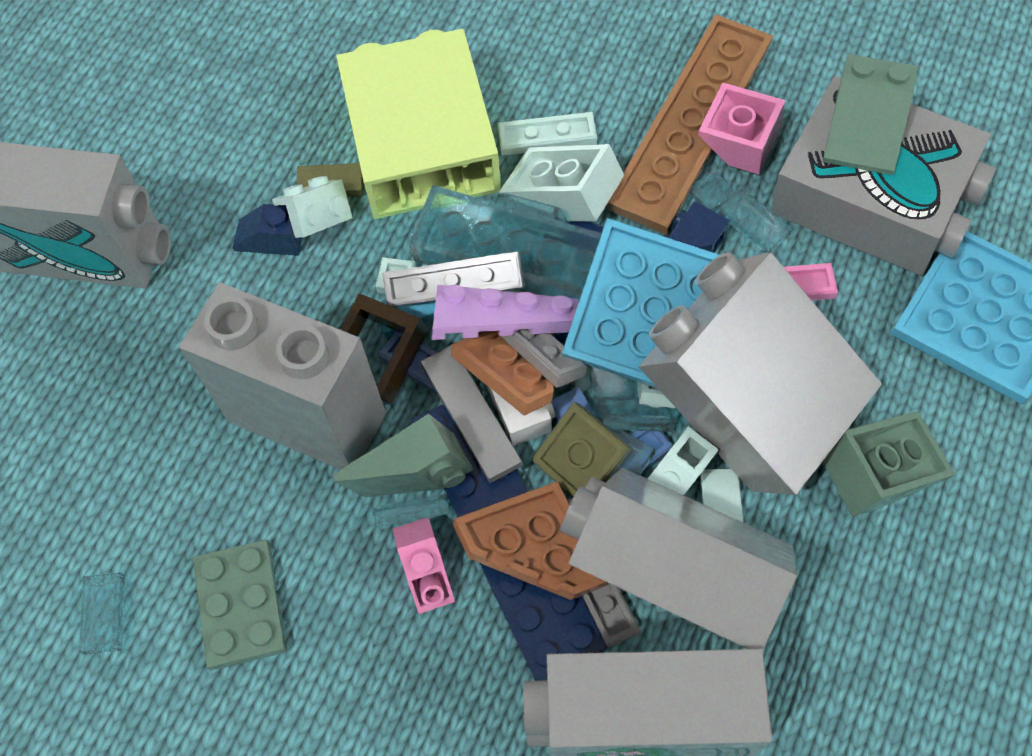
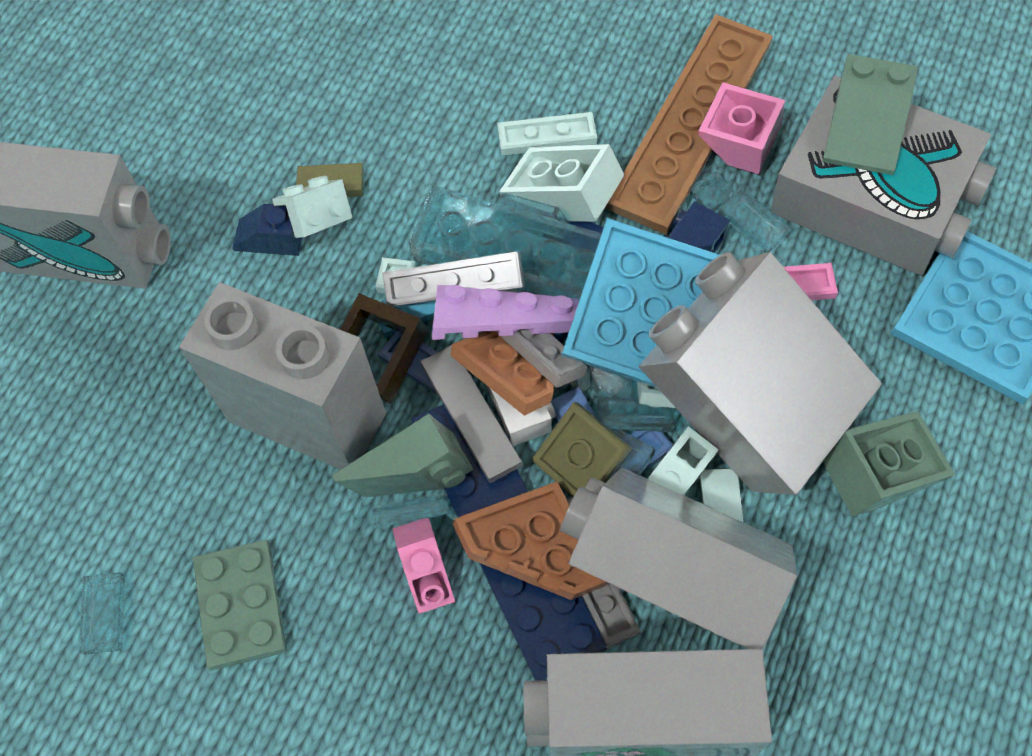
yellowish green brick [336,29,501,219] -> none

